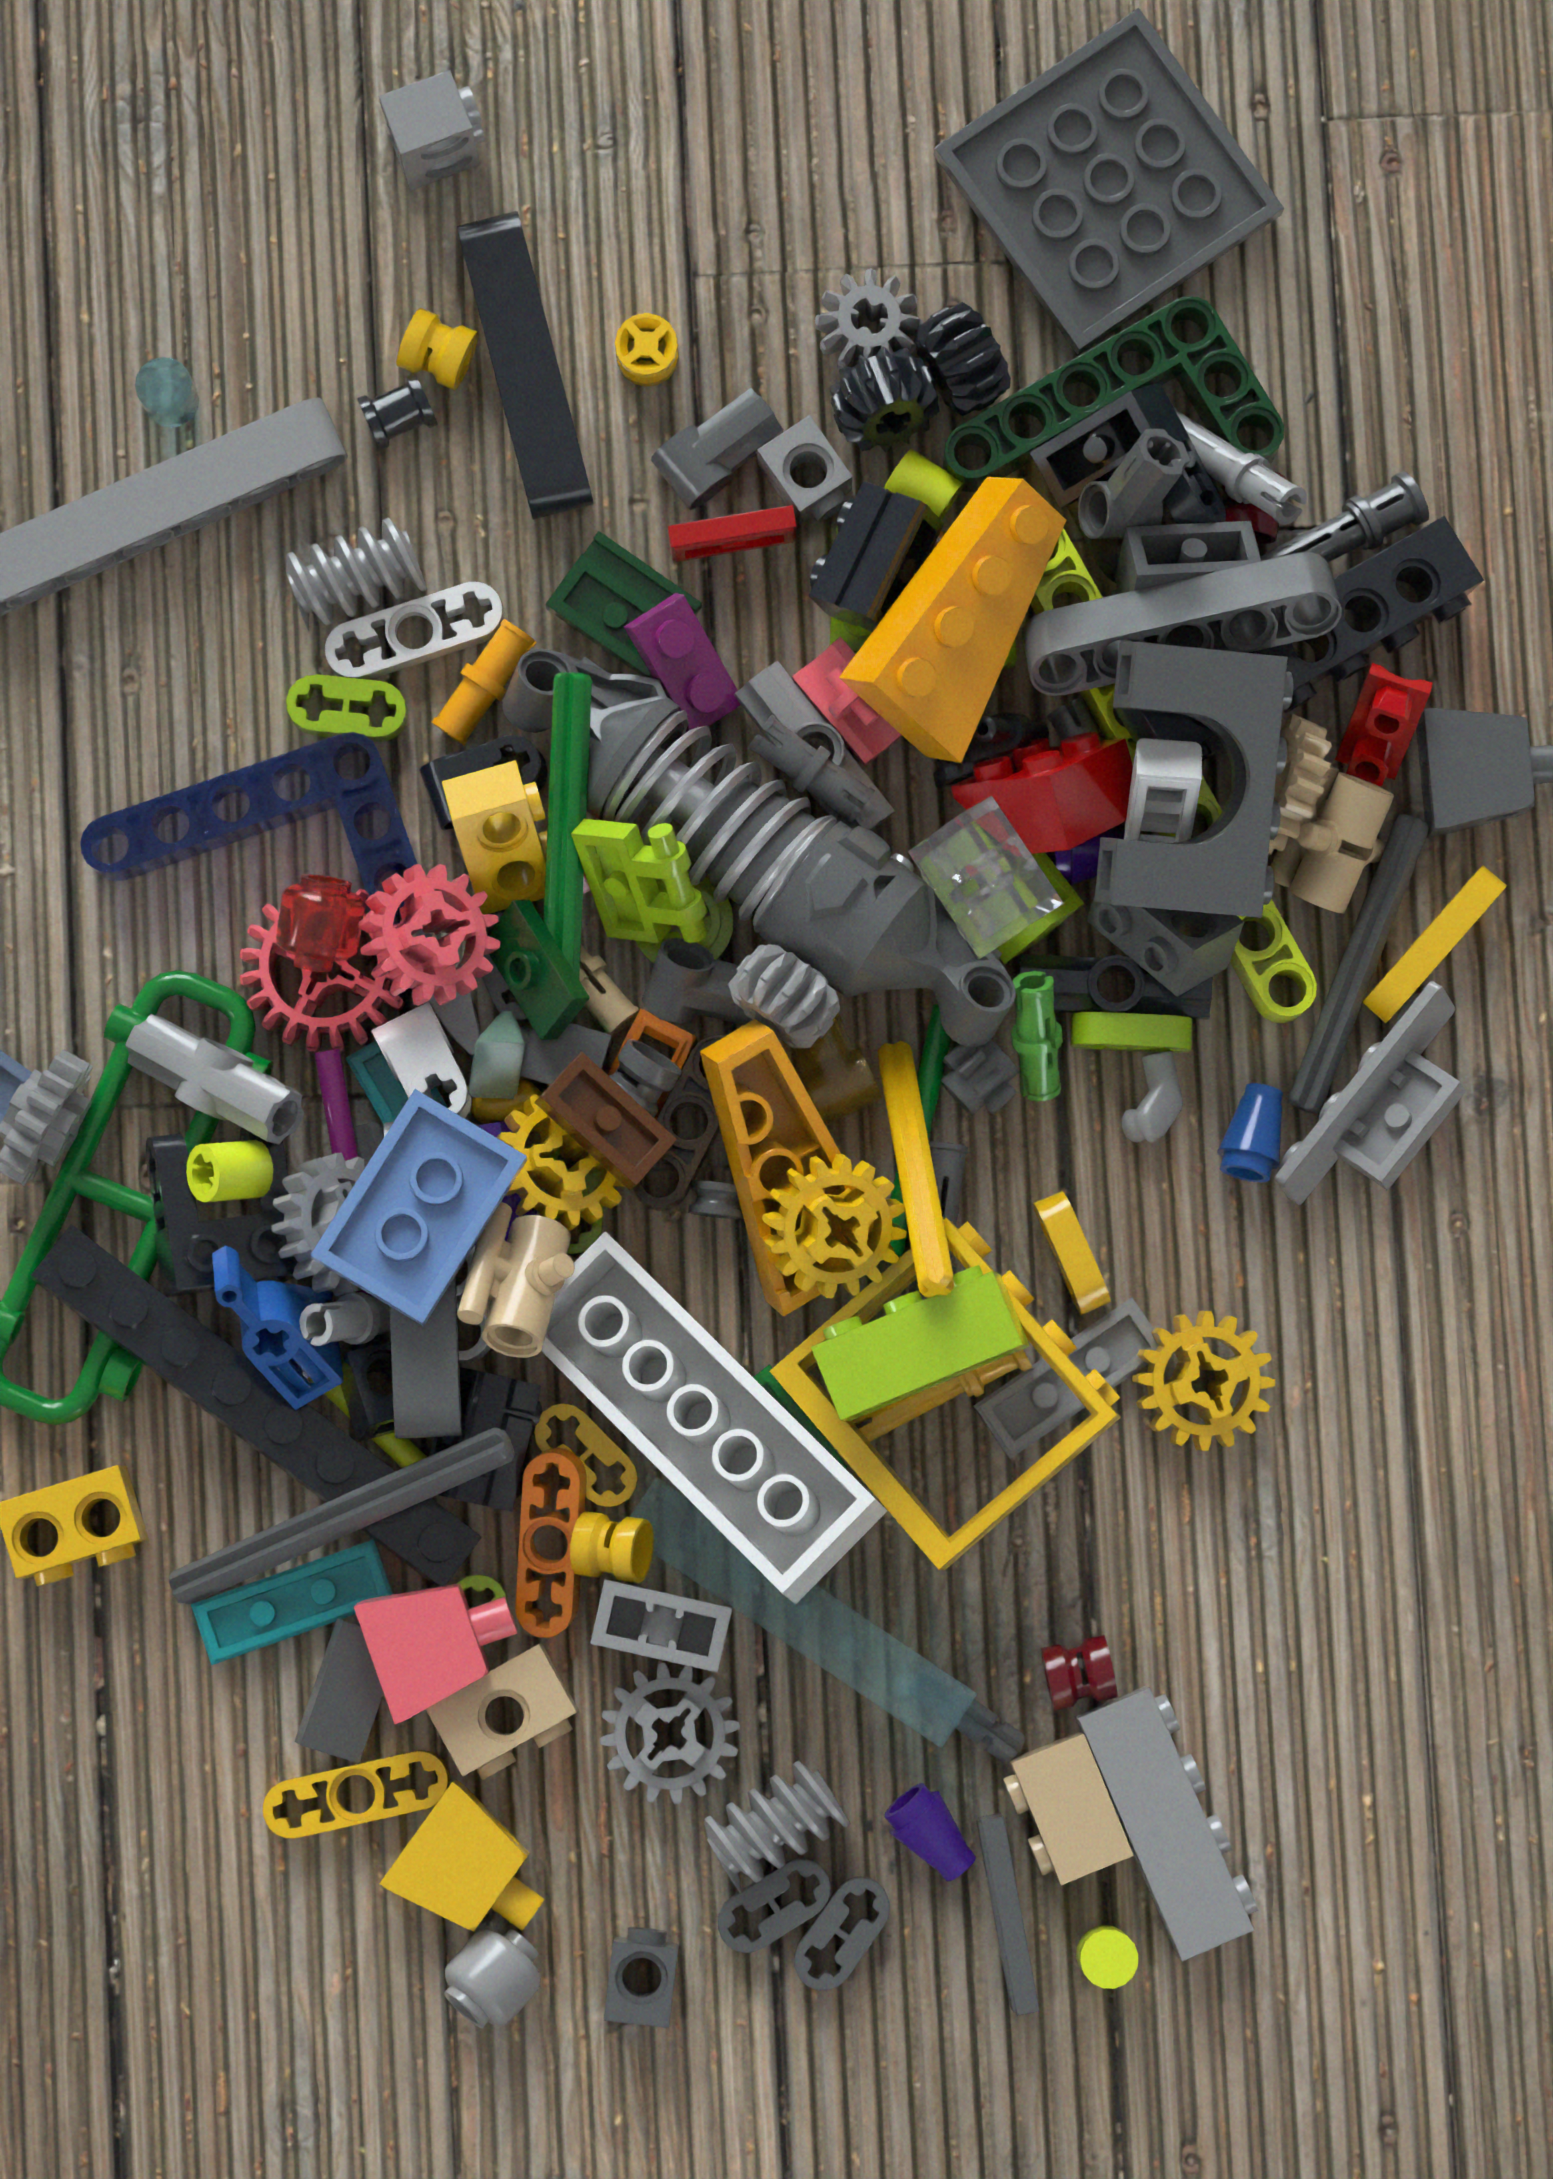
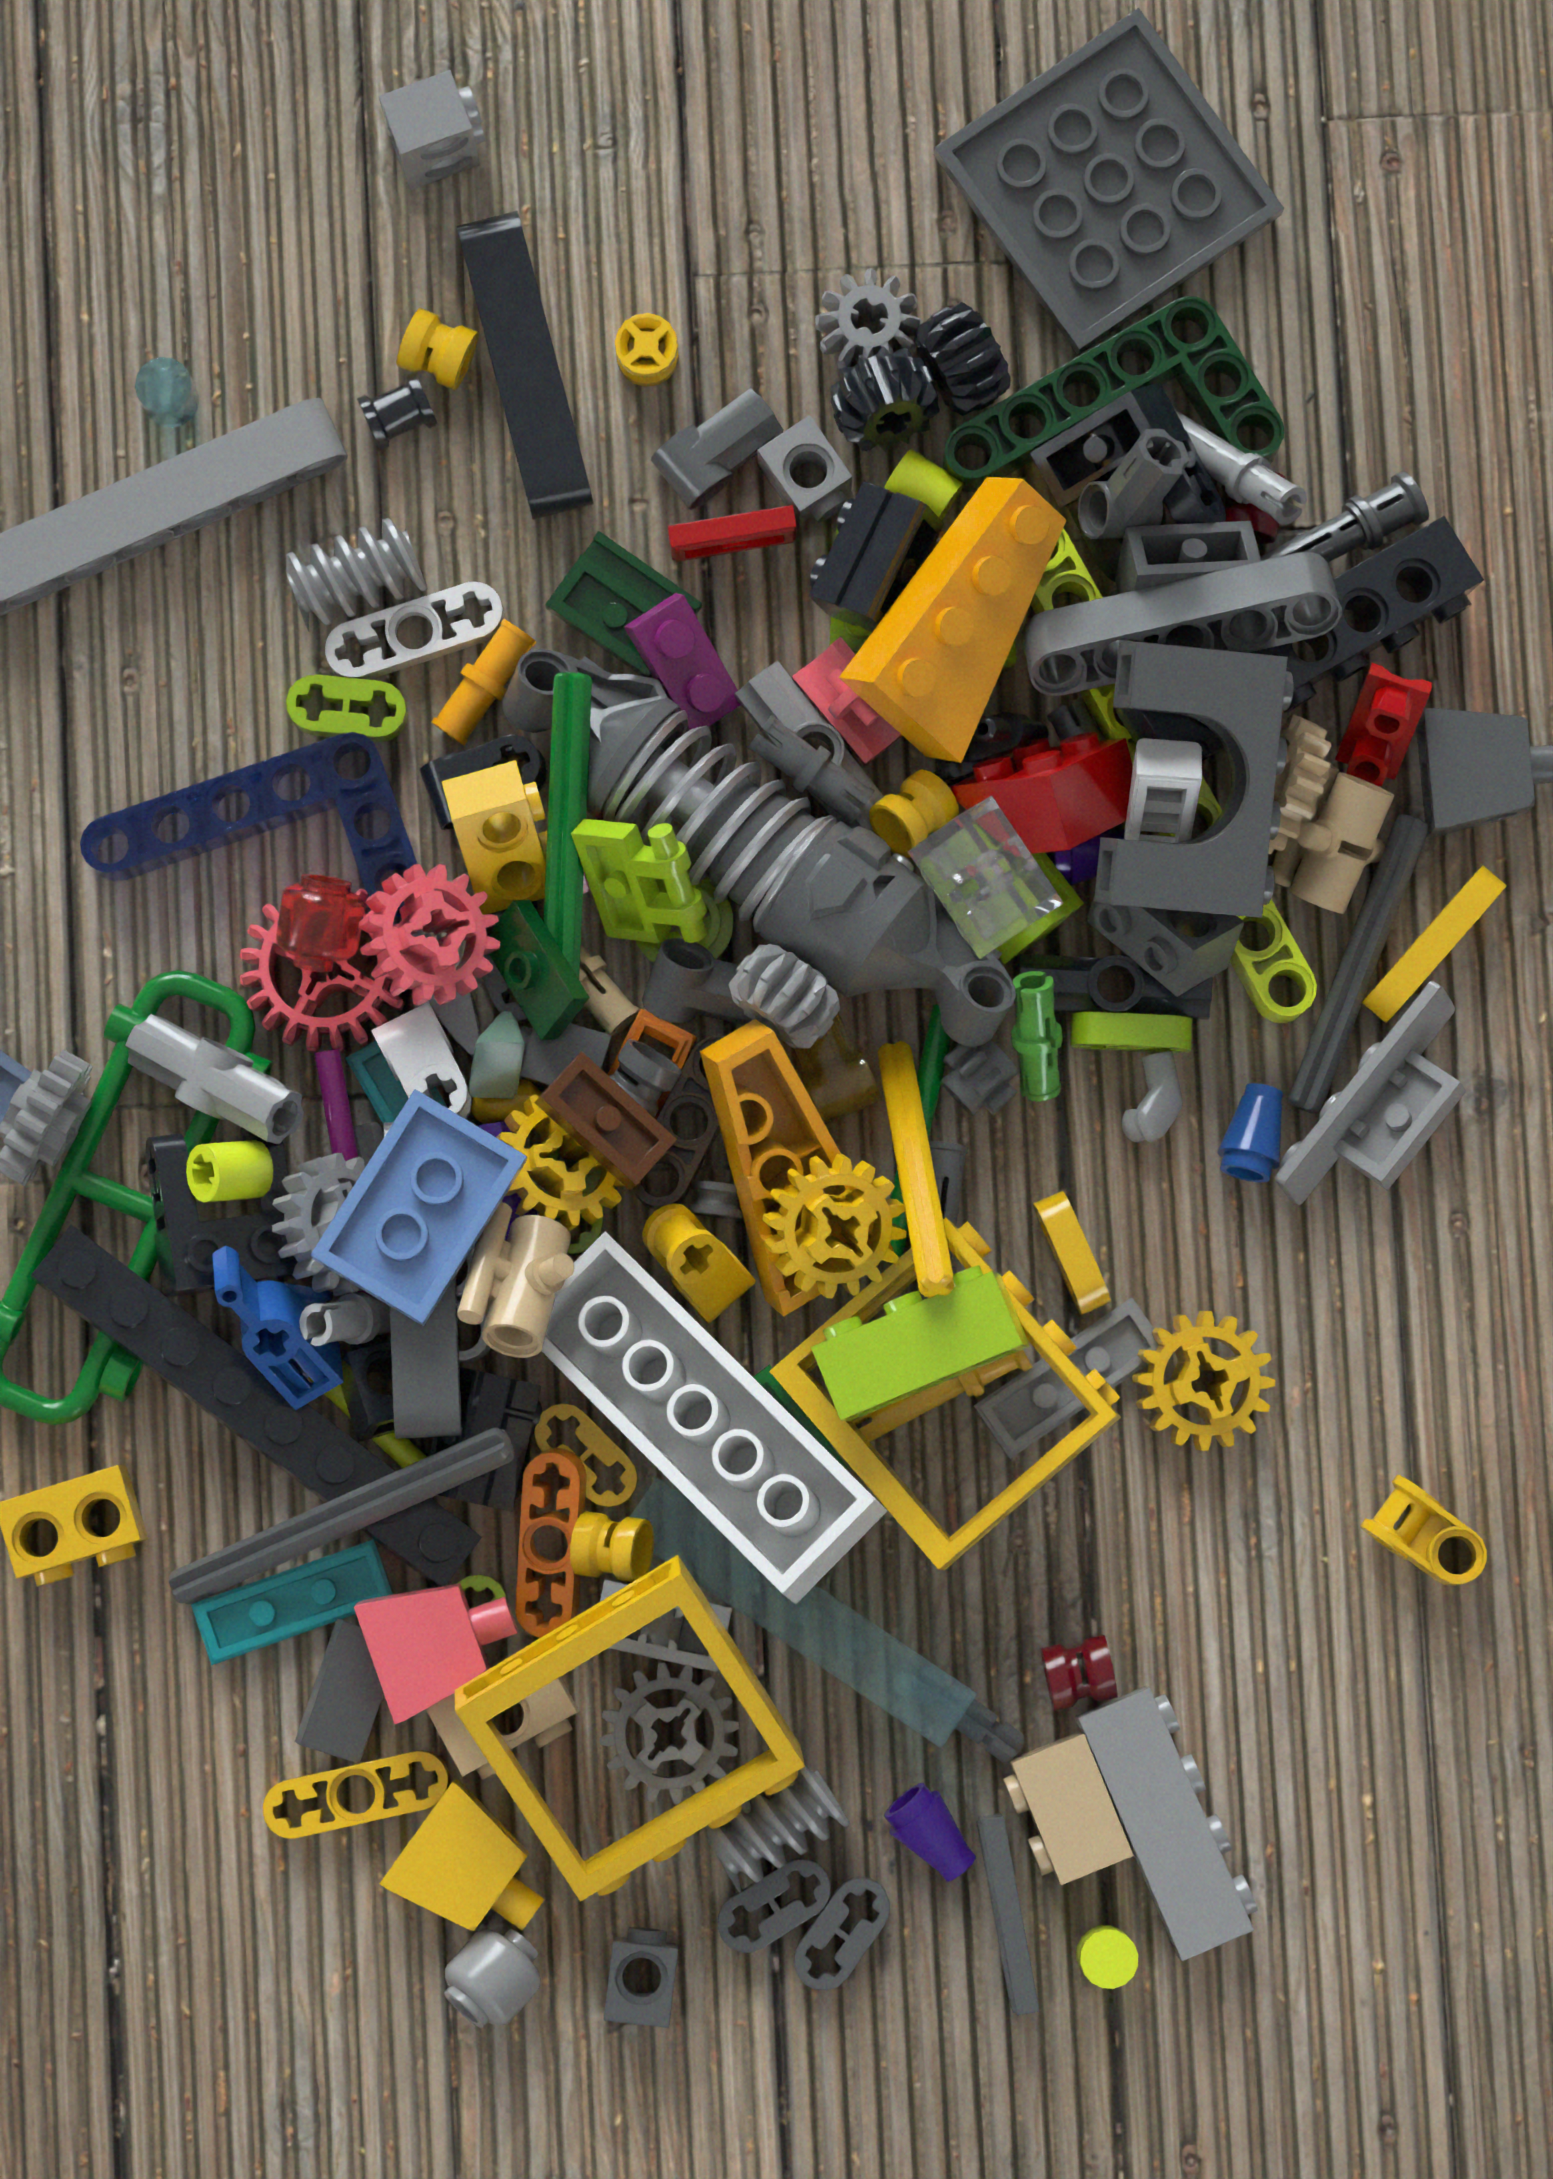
none -> yellow window [455,1555,805,1902]
none -> yellow piece [642,1203,756,1324]
none -> yellow wheel [869,769,959,858]
none -> yellow piece [1360,1474,1487,1586]

